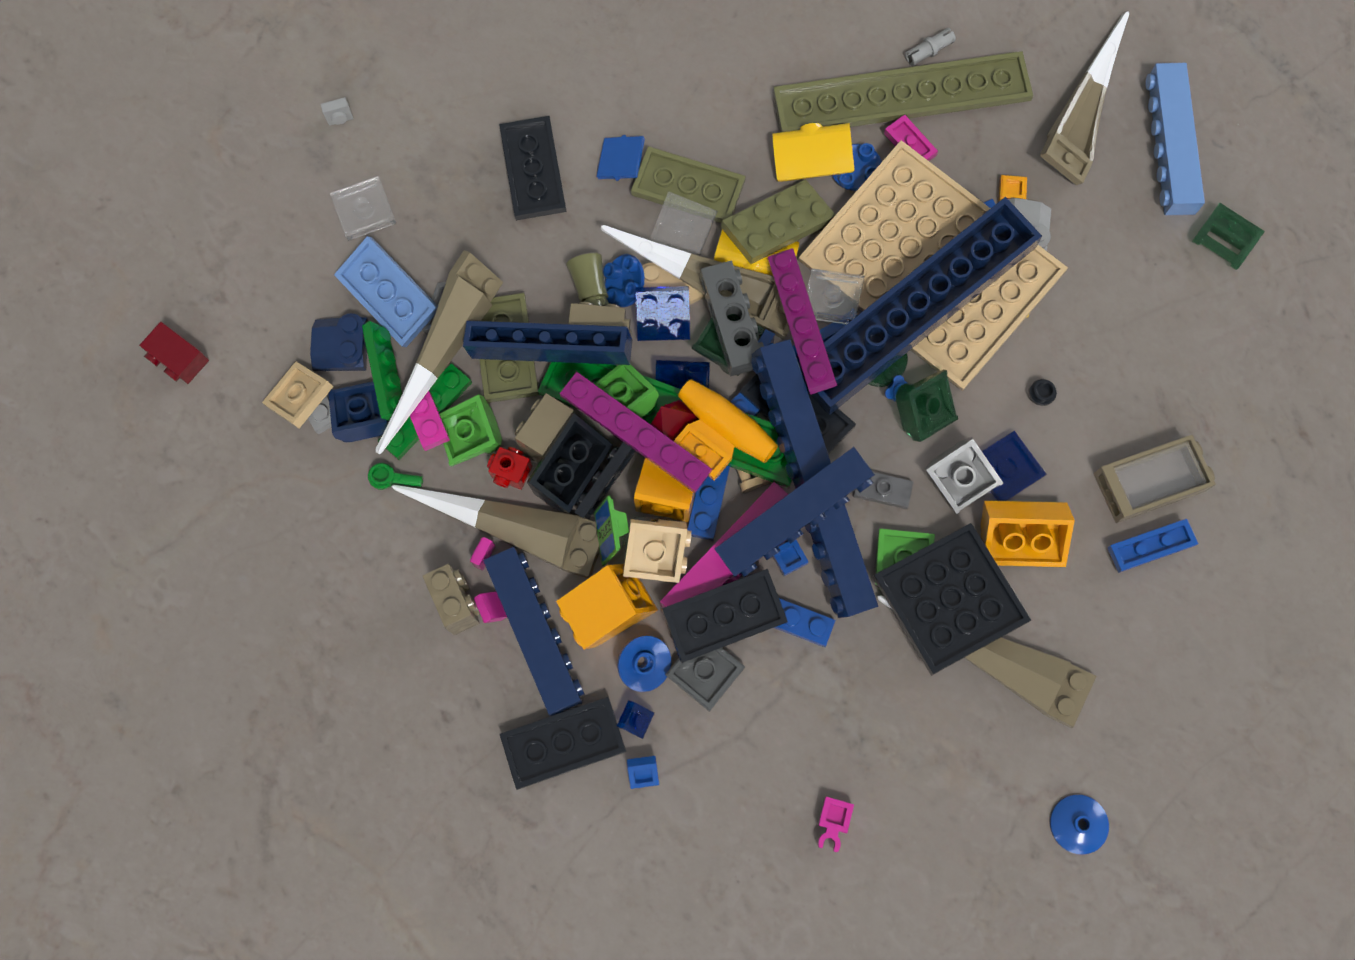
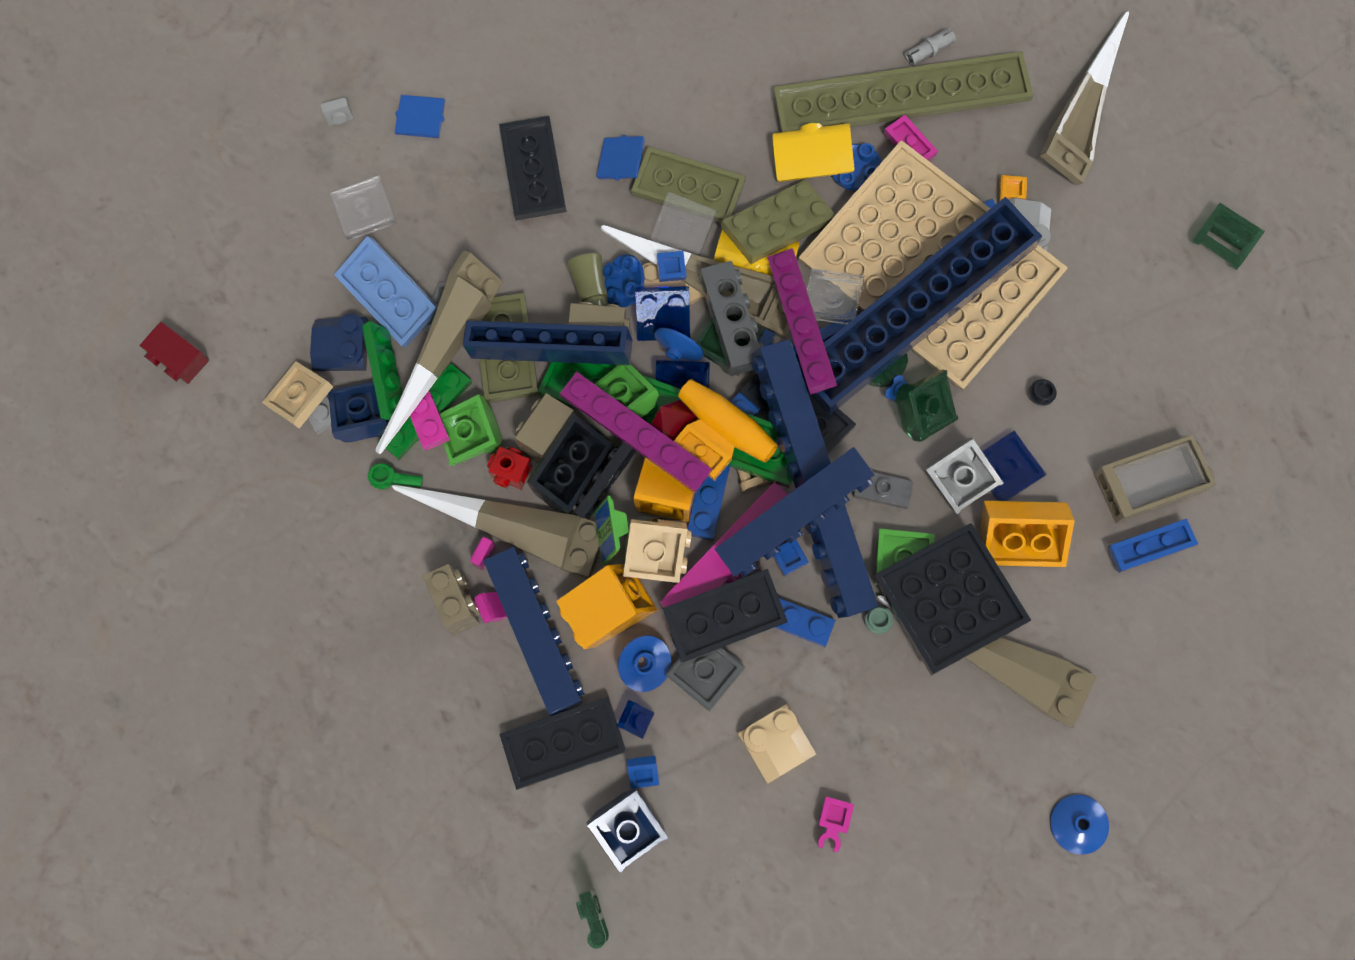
medium blue brick [1146,63,1205,215] -> none
none -> blue piece [395,95,445,138]
none -> clear green plate [576,889,609,949]
none -> slope [586,788,668,873]
none -> blue dish [654,328,704,361]
none -> blue plate [656,251,687,282]
none -> tan slope [738,704,816,784]
none -> sand green plate [865,606,893,634]

